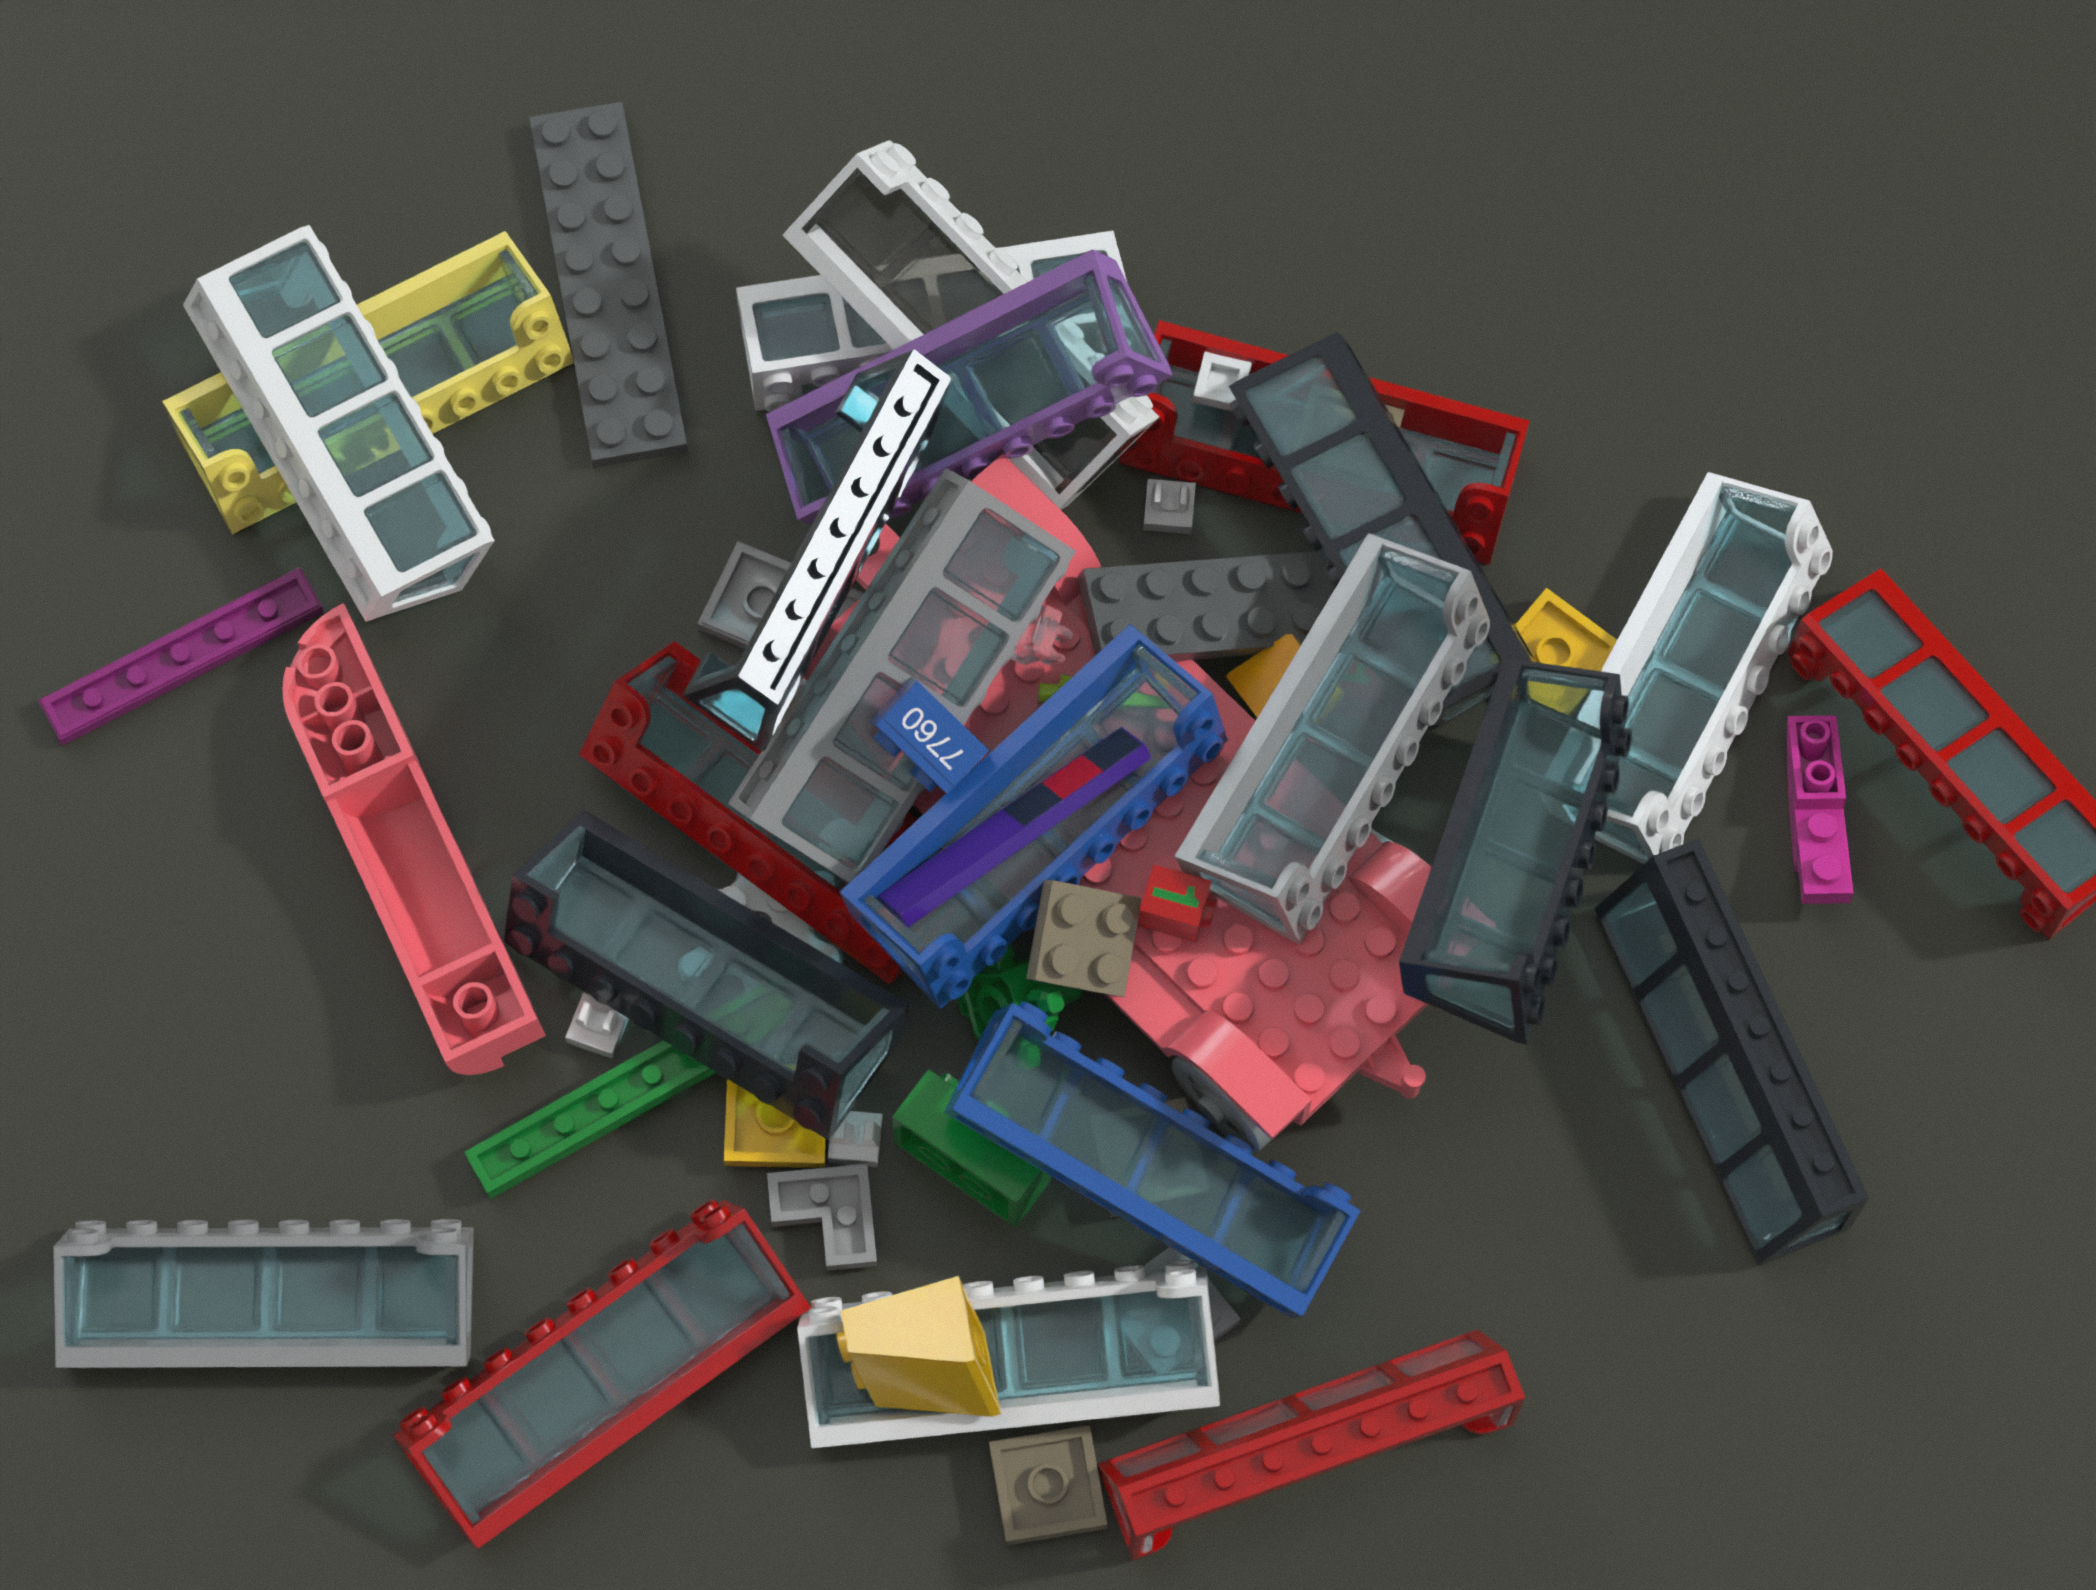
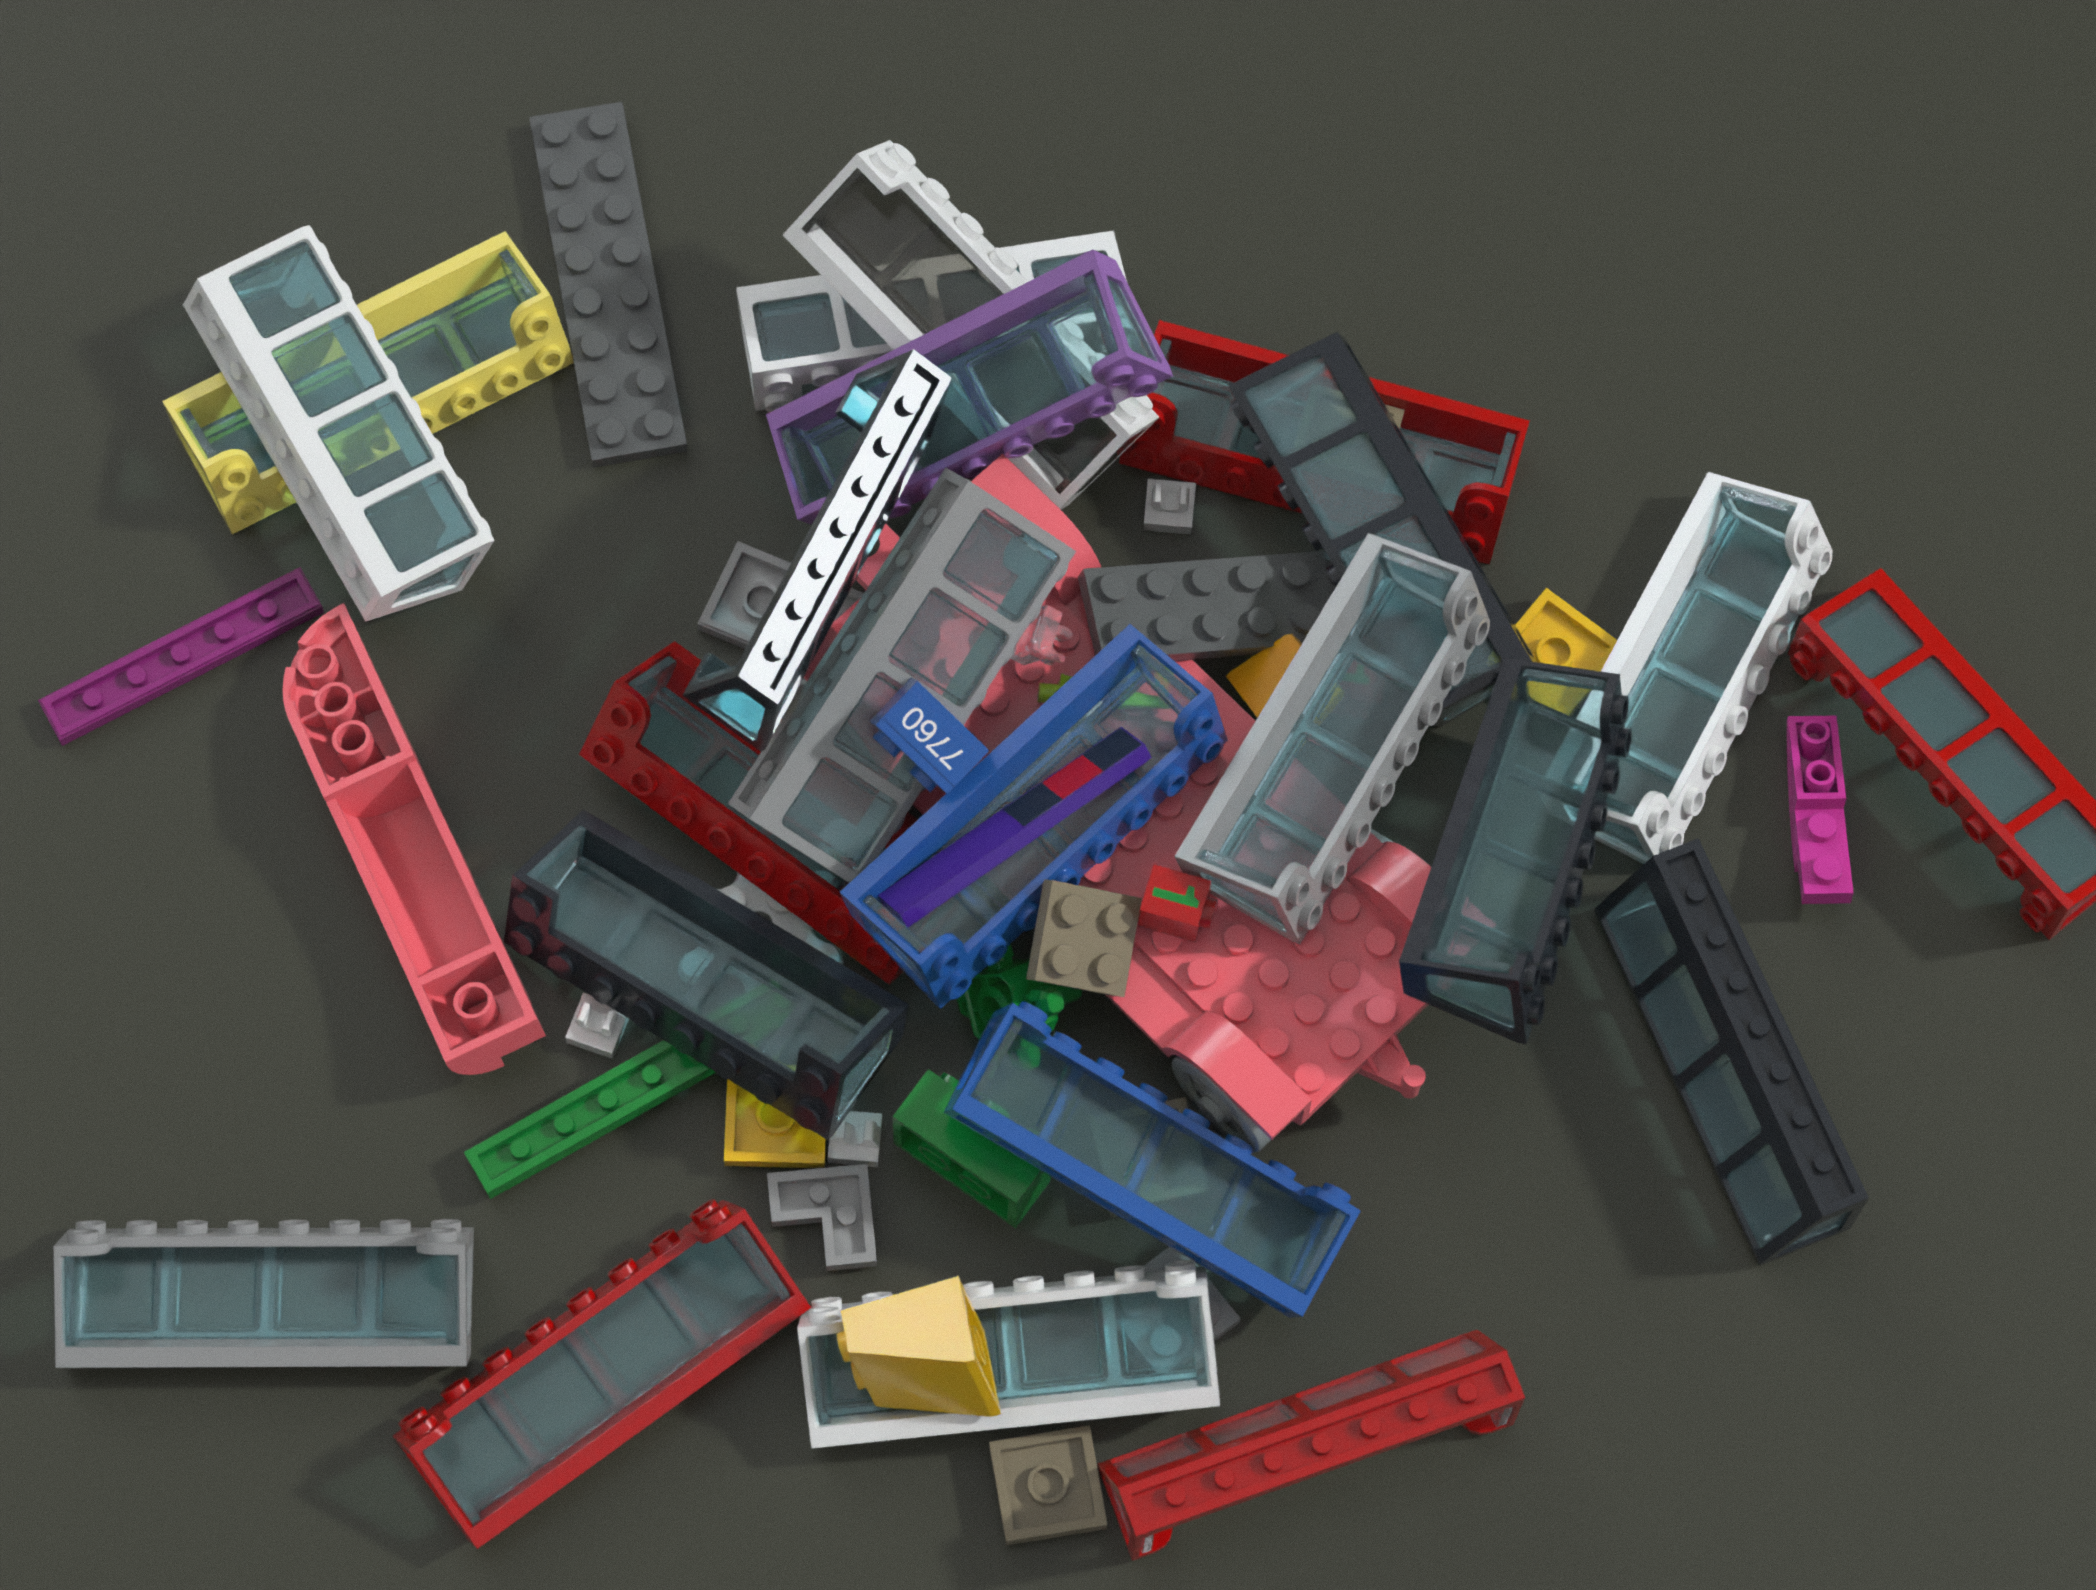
white tile [1193,352,1252,412] -> none

